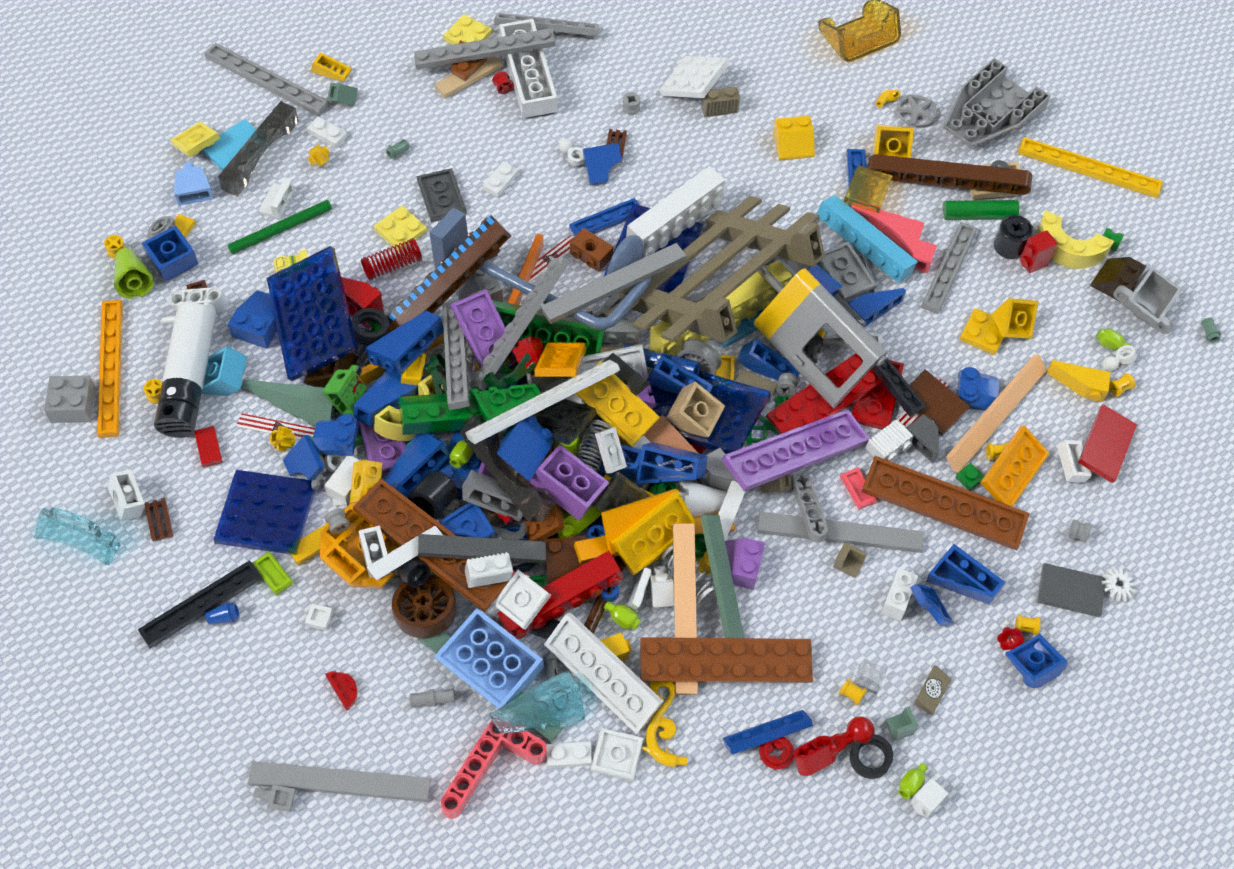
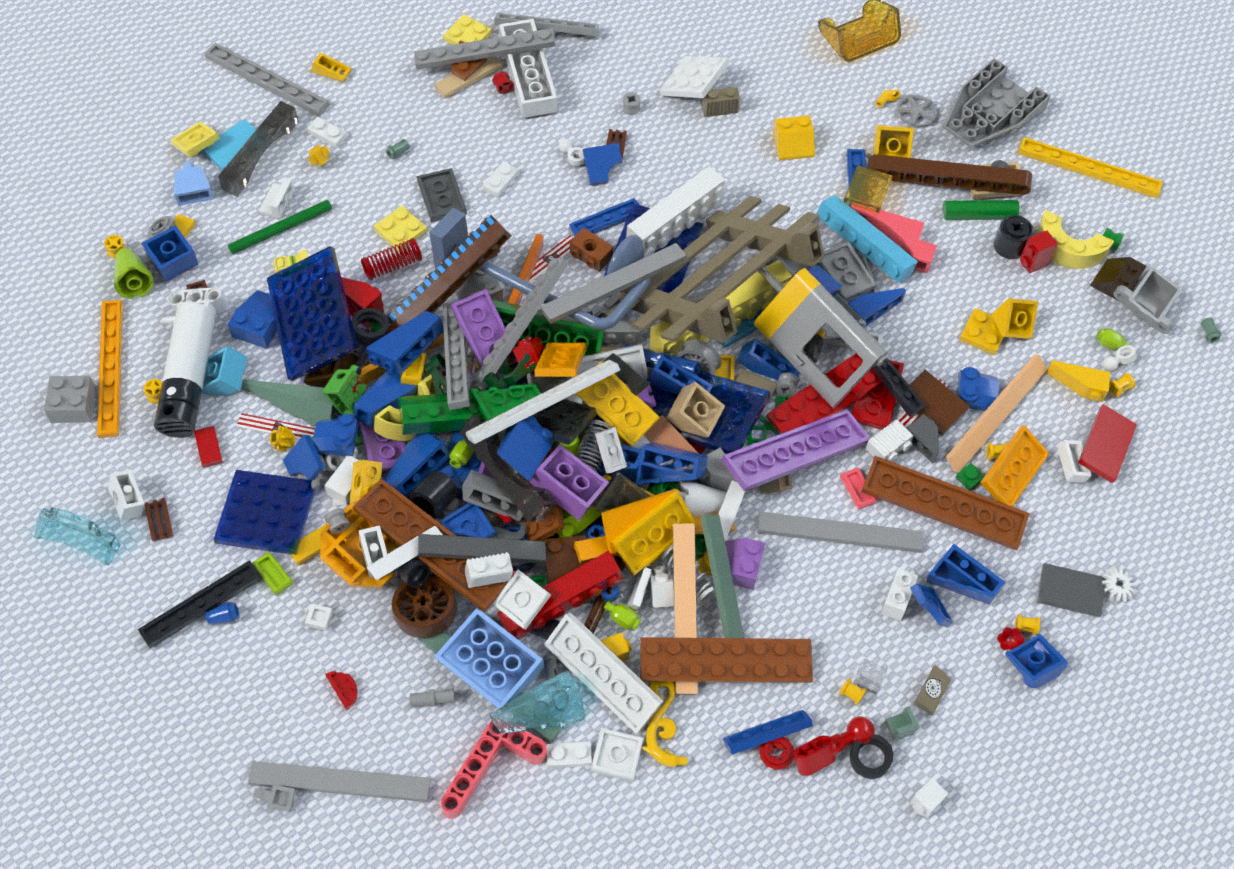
sand green panel [327,83,358,106] -> none
light grey beam [792,473,828,542] -> none
dark tan panel [833,542,867,578] -> none
lime plant [898,763,928,799] -> none
light grey tile [921,222,978,314] -> none
light grey wheel [1068,519,1091,543] -> none

